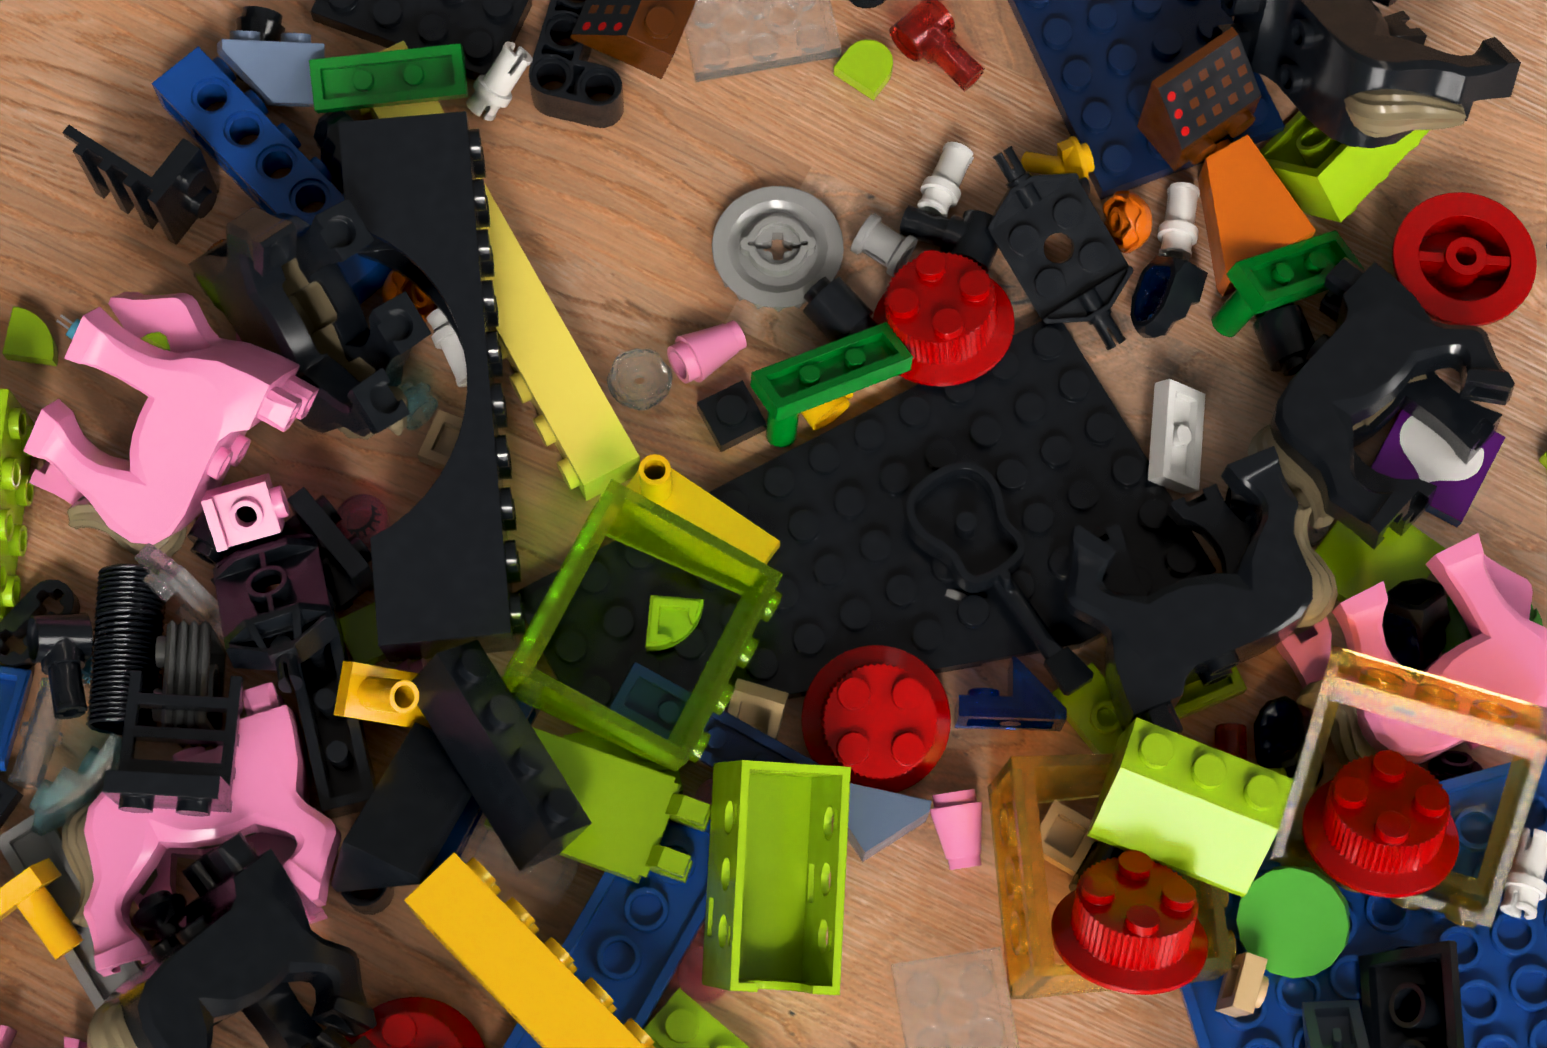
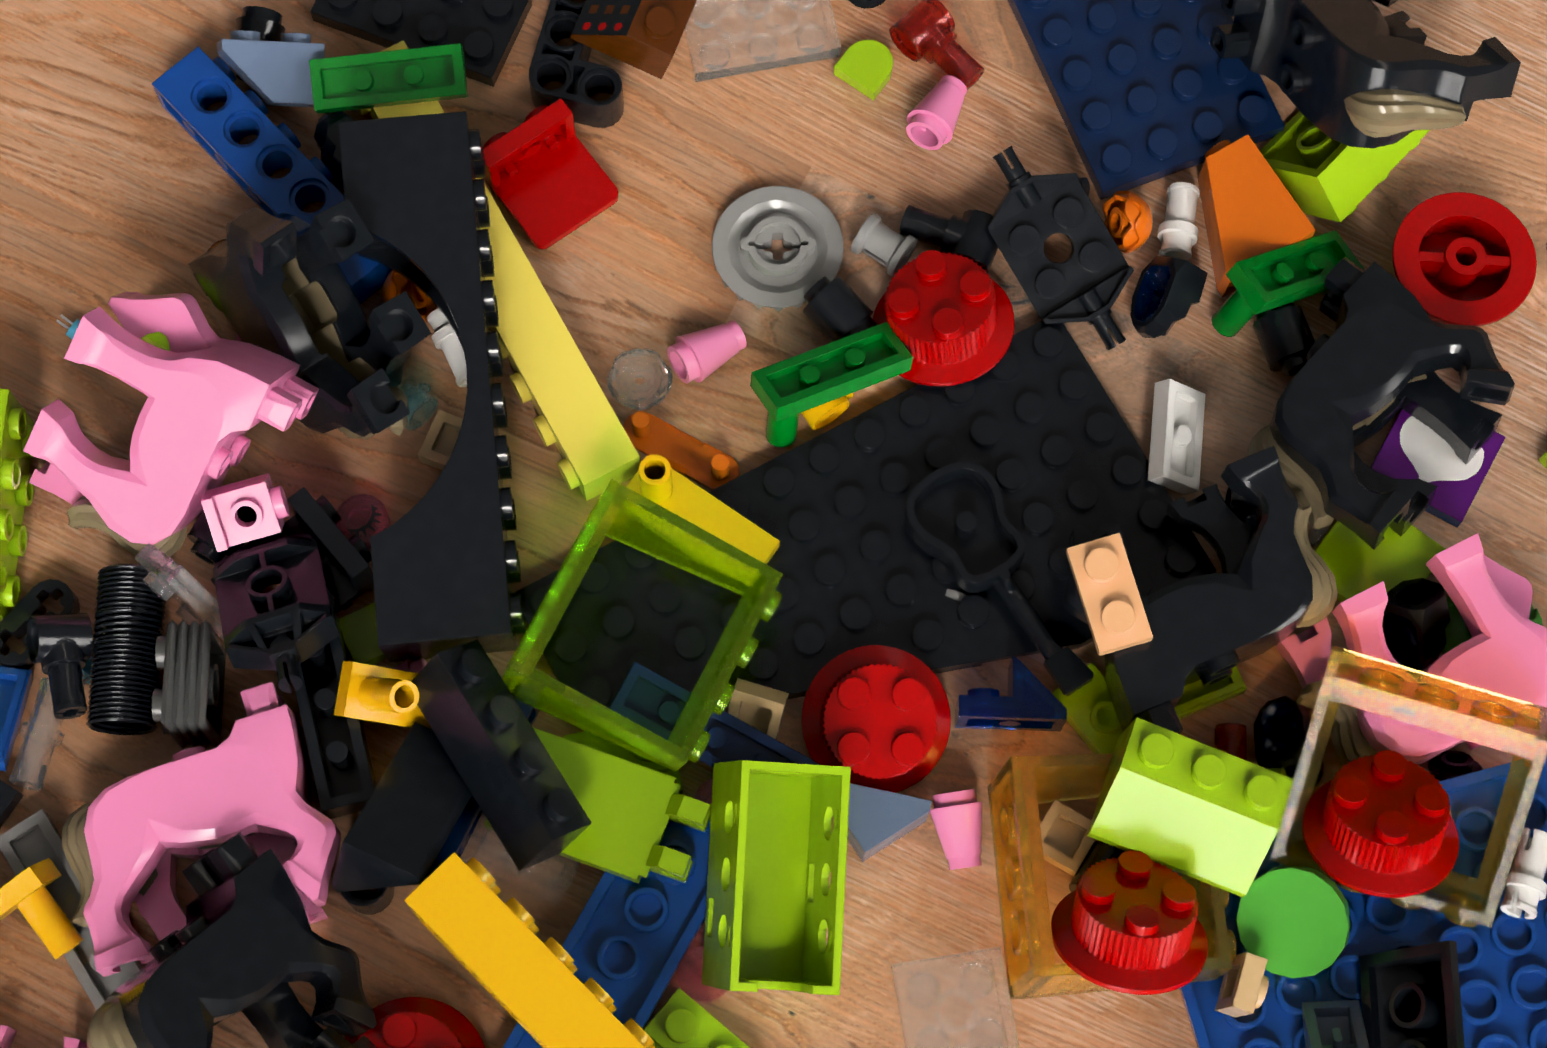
lime tile [2,306,58,366] -> none
clear light blue slope [29,733,122,836] -> none
black plate [62,125,219,245] -> none
black plate [103,670,244,817] -> none
black plate [132,890,188,941] -> none
white pin [466,41,533,121] -> none
lime tile [645,595,704,651] -> none
black plate [697,380,767,452] -> none
white pin [917,142,974,218] -> none
yellow plate [1021,136,1095,179] -> none
slope [1137,27,1262,171] -> none
none -> red bracket [483,98,619,250]
none -> orange piece [623,411,740,490]
none -> bright pink cone [906,75,967,150]
none -> light nougat plate [1066,533,1153,656]

